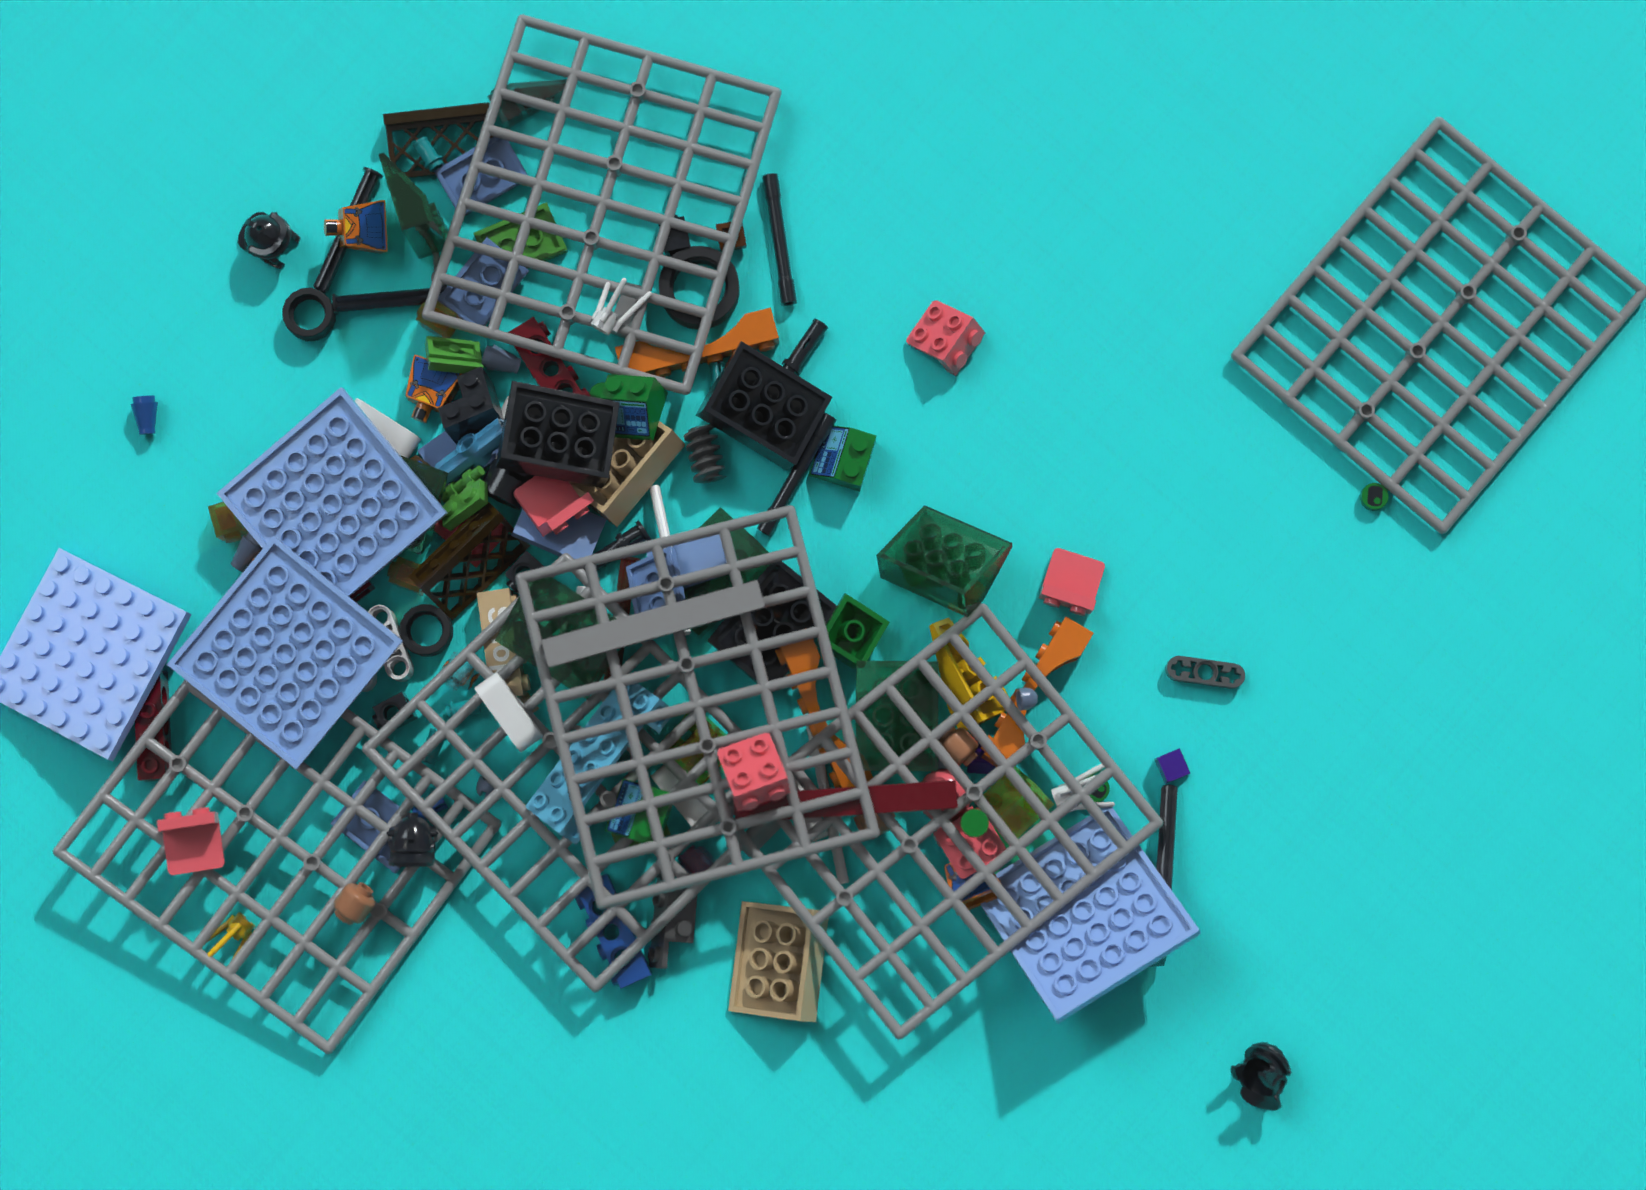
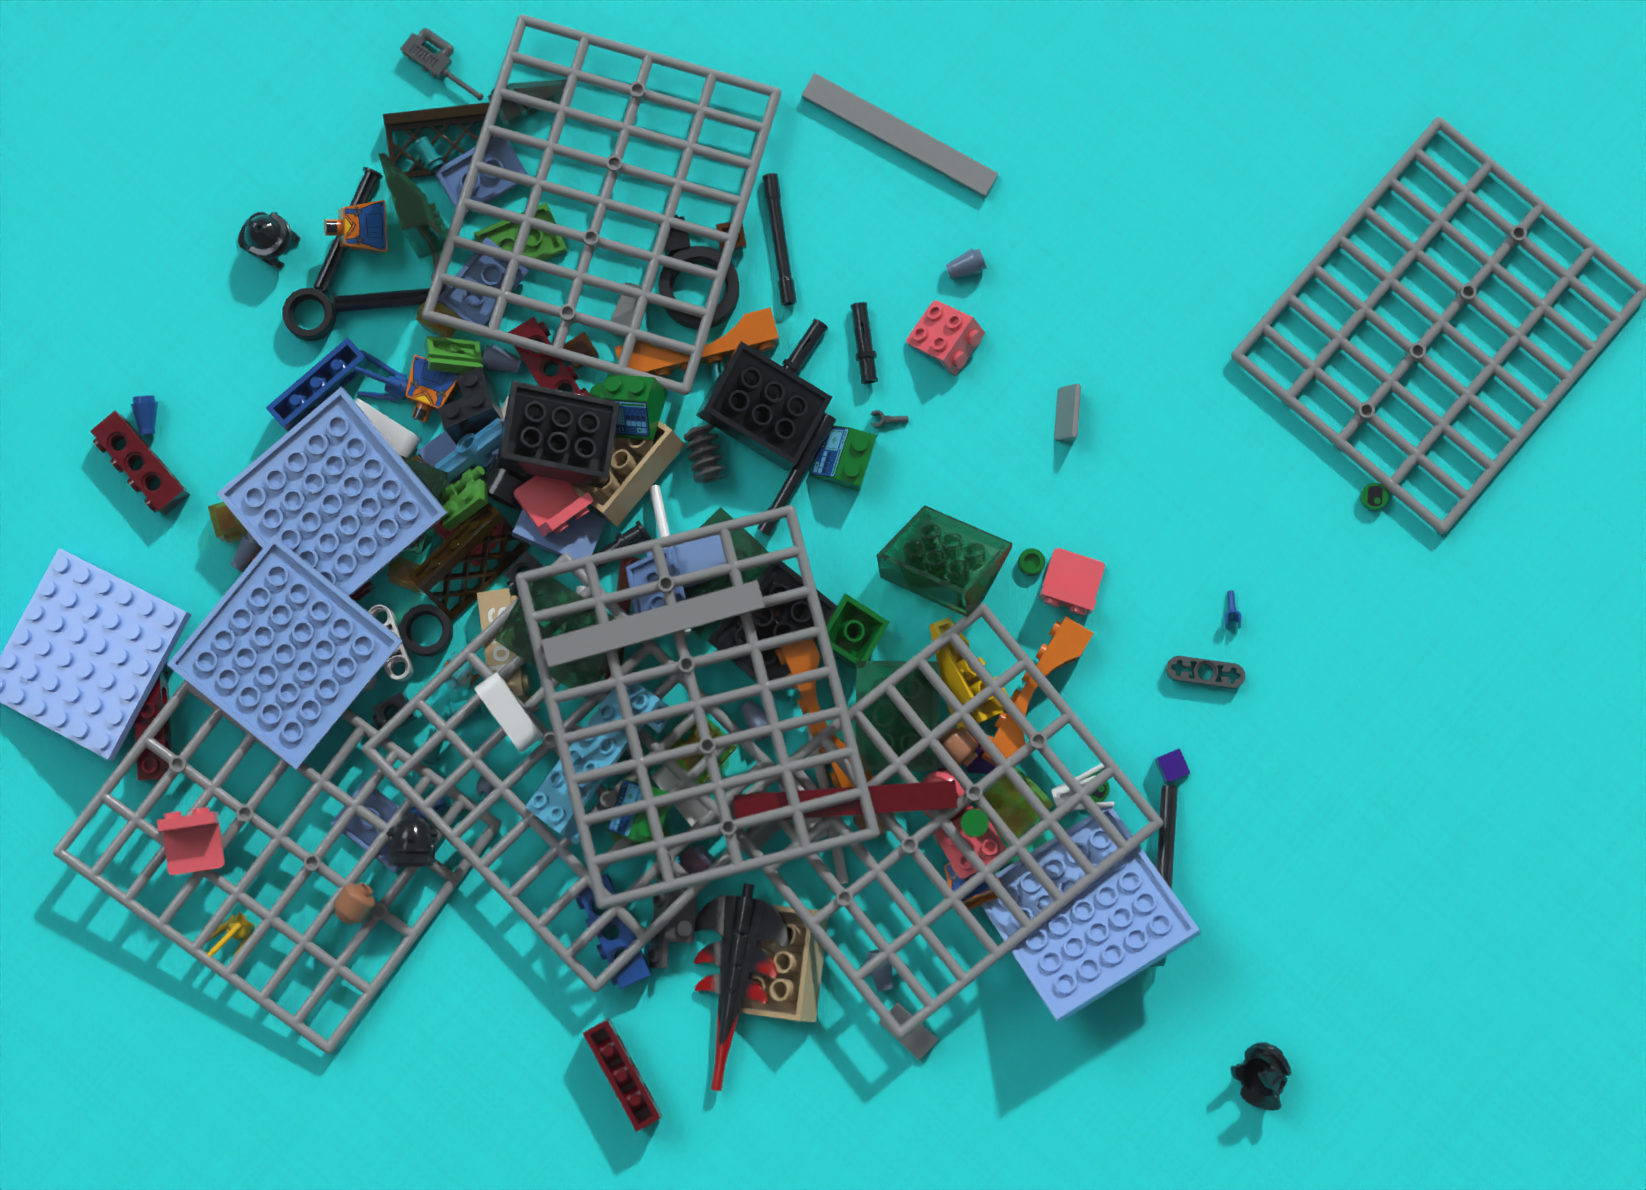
white plant [591,278,652,335] -> none
coral bracket [717,733,790,812] -> none
sand blue hinge [1016,688,1038,711] -> none
none -> dark red brick [90,410,190,515]
none -> blue brick [266,337,371,432]
none -> blue plant [354,350,408,403]
none -> dark grey piece [400,28,483,101]
none -> reddish brown plate [563,332,599,370]
none -> dark red brick [583,1018,663,1132]
none -> black animal [694,883,790,1091]
none -> sand blue cone [739,700,771,741]
none -> light grey tile [802,73,998,198]
none -> black pin [851,302,878,384]
none -> sand blue cone [865,949,893,991]
none -> dark grey hand [871,410,908,429]
none -> light grey slope [879,1002,938,1060]
none -> sand blue cone [945,248,987,279]
none -> green tile [1018,548,1045,576]
none -> light grey slope [1054,384,1081,442]
none -> blue hand [1225,591,1241,630]

